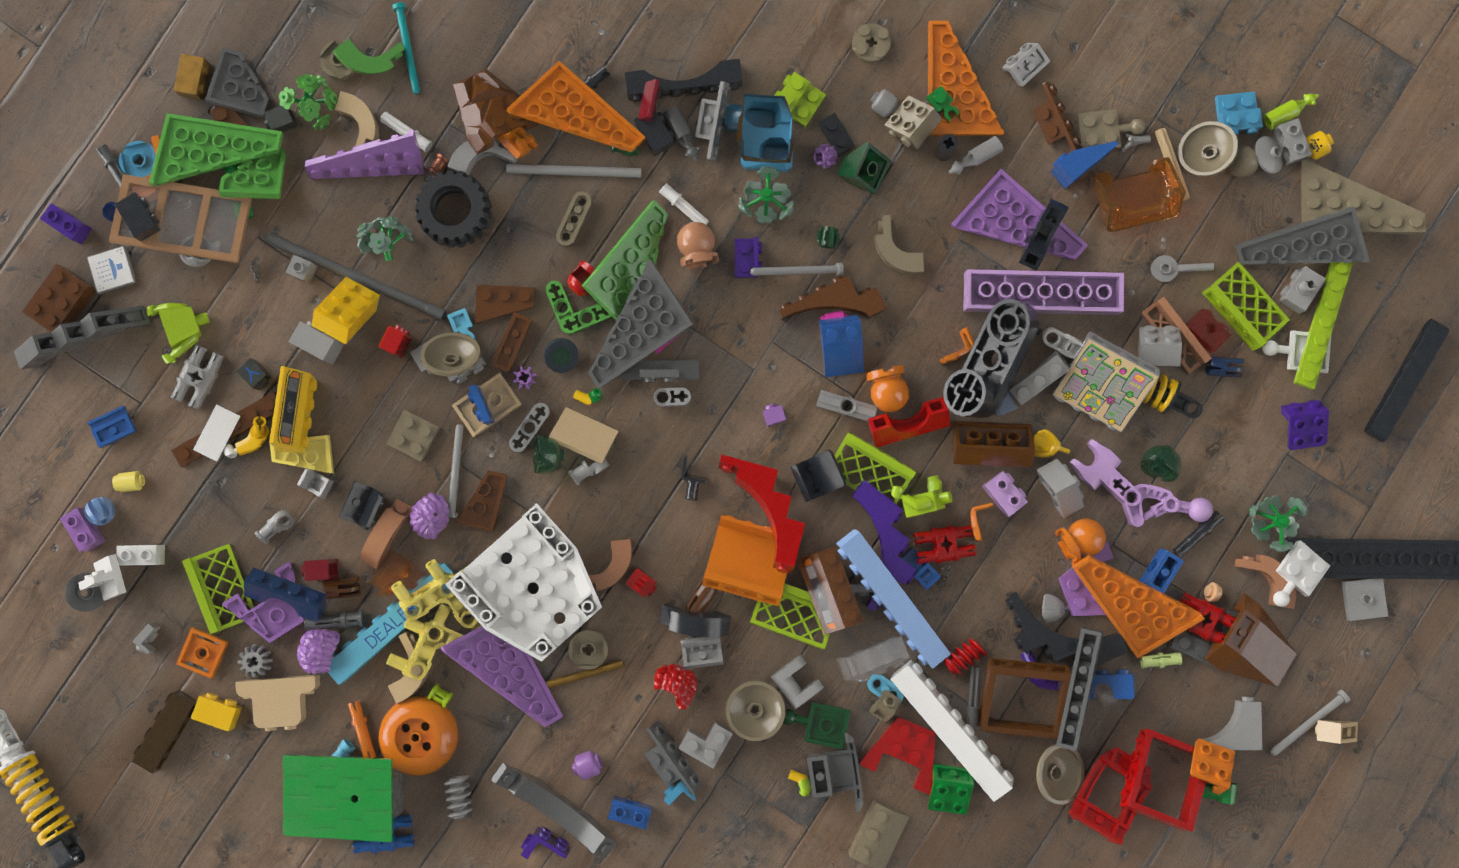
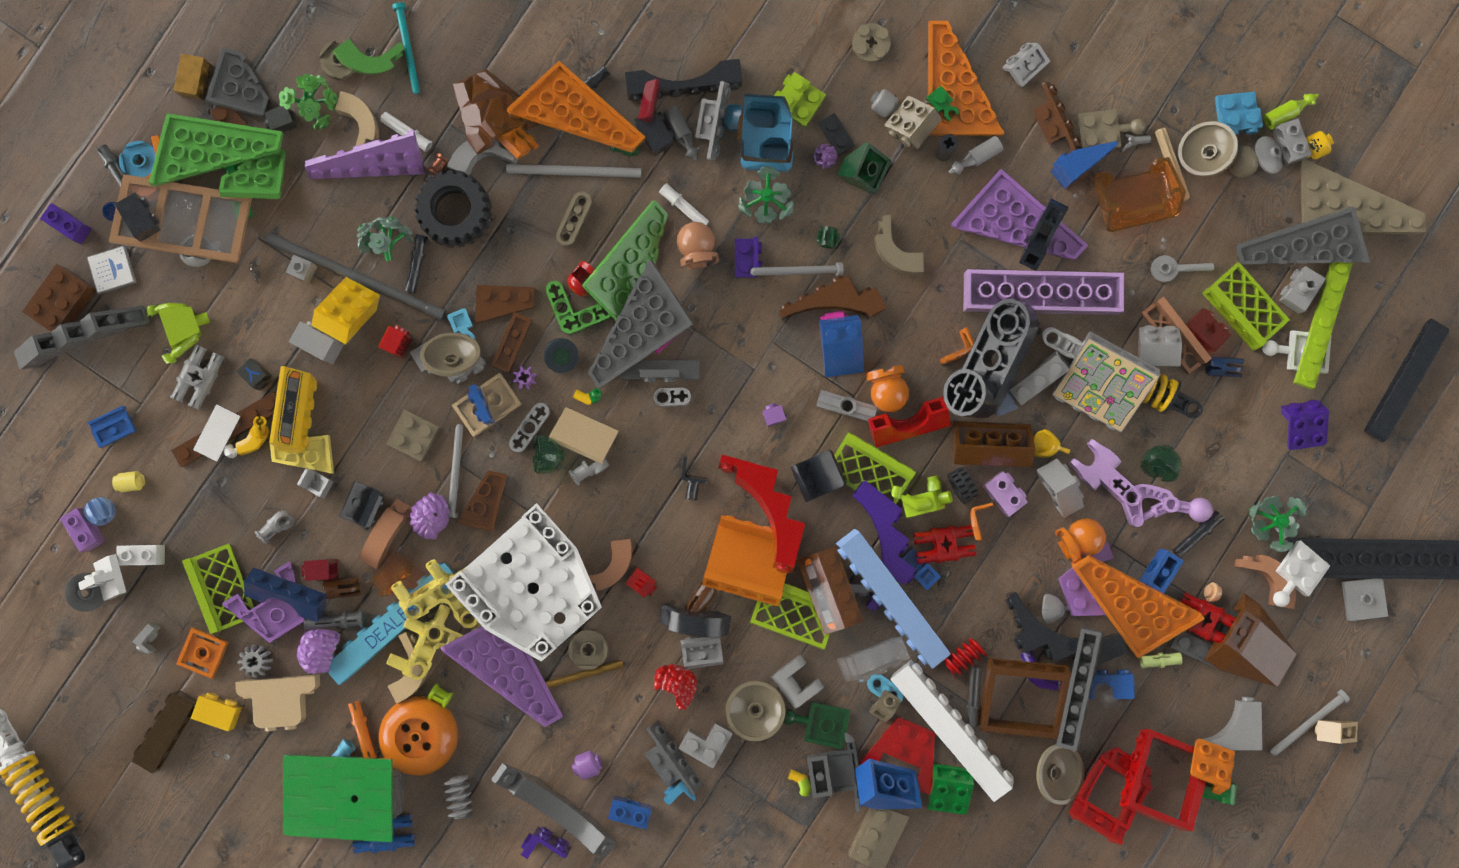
none -> black pin [404,234,428,294]
none -> blue slope [855,759,922,809]
none -> black tyre [947,466,979,504]

